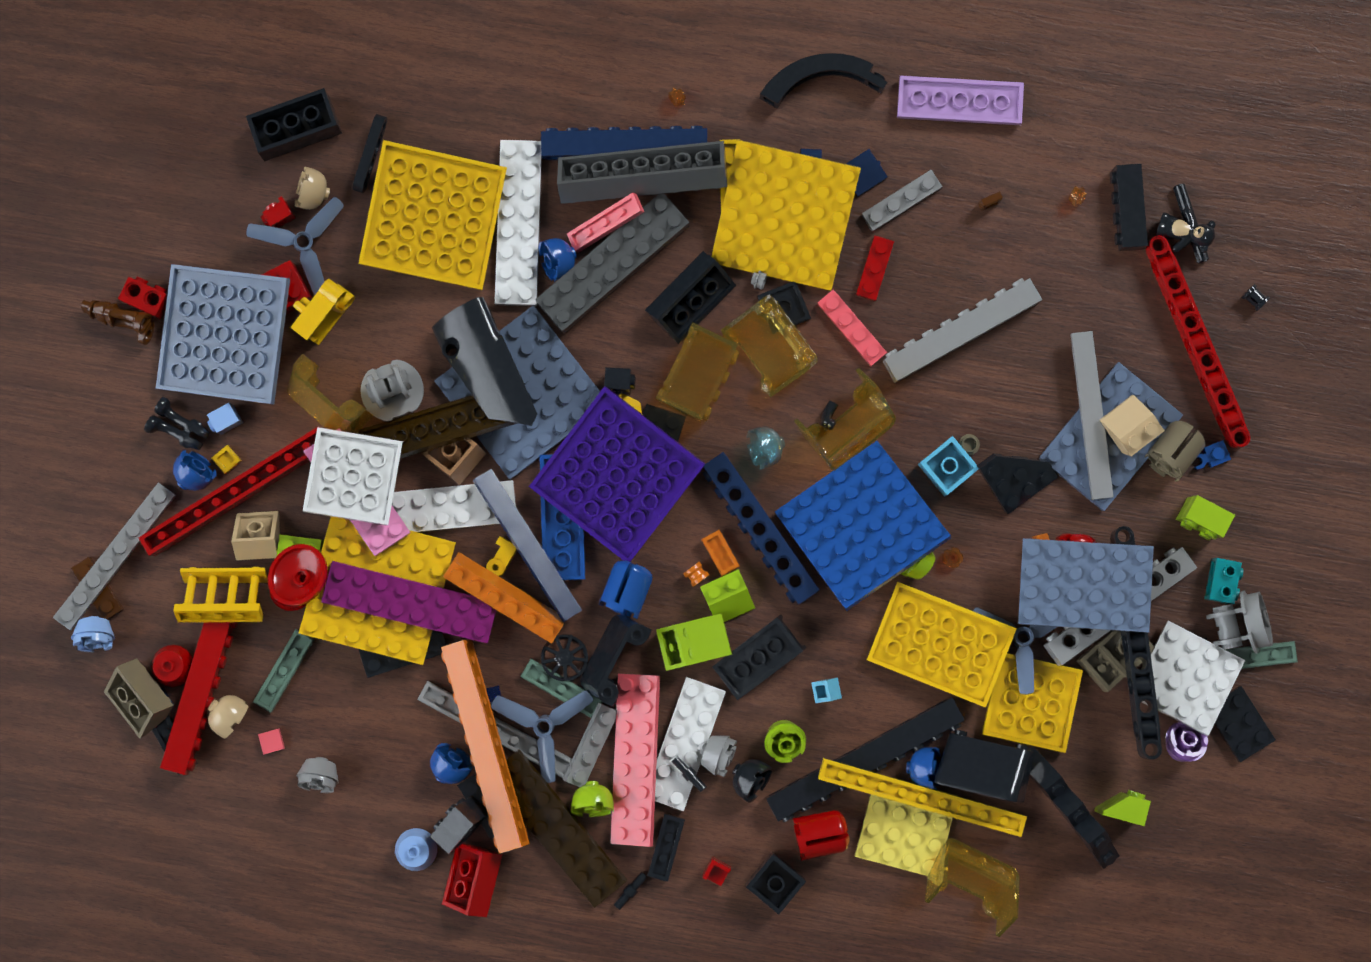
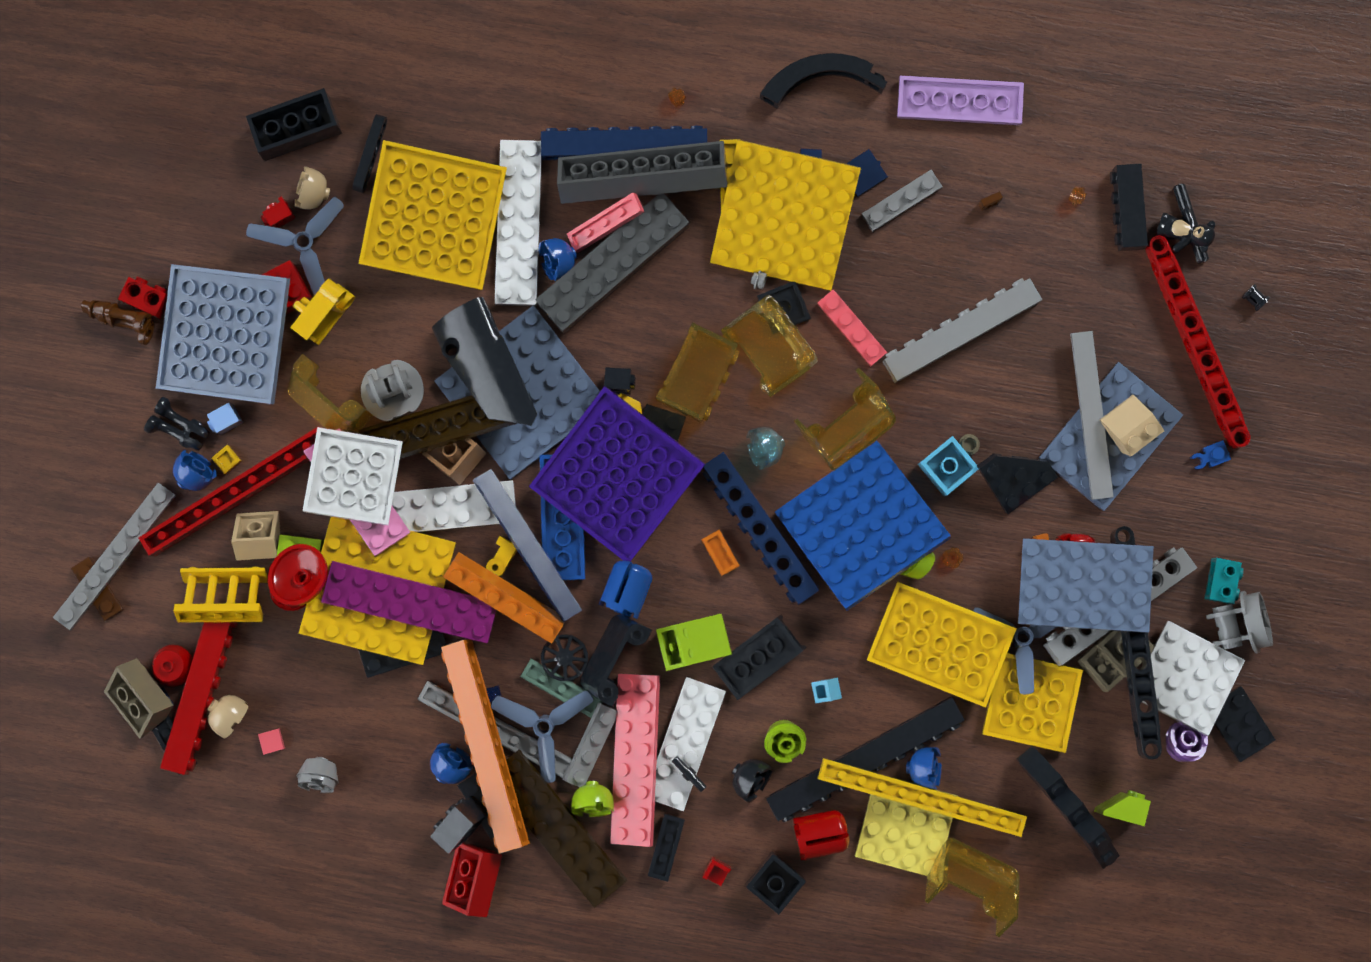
light blue cone [71,616,115,652] -> none
sand green tile [253,629,315,713] -> none
light blue cone [395,828,437,871] -> none
black bar [614,872,648,910] -> none
black slope [645,251,736,344] -> none
orange wheel [683,561,709,587] -> none
lime slope [700,569,755,622] -> none
light grey cone [701,735,737,777] -> none
black arm [821,400,838,430] -> none
red plate [856,235,894,301] -> none
black windscreen [934,730,1034,802] -> none
dark tan cylinder [1145,421,1205,481] -> none
lime brick [1176,495,1235,541] -> none
sand green tile [1224,641,1298,669] -> none

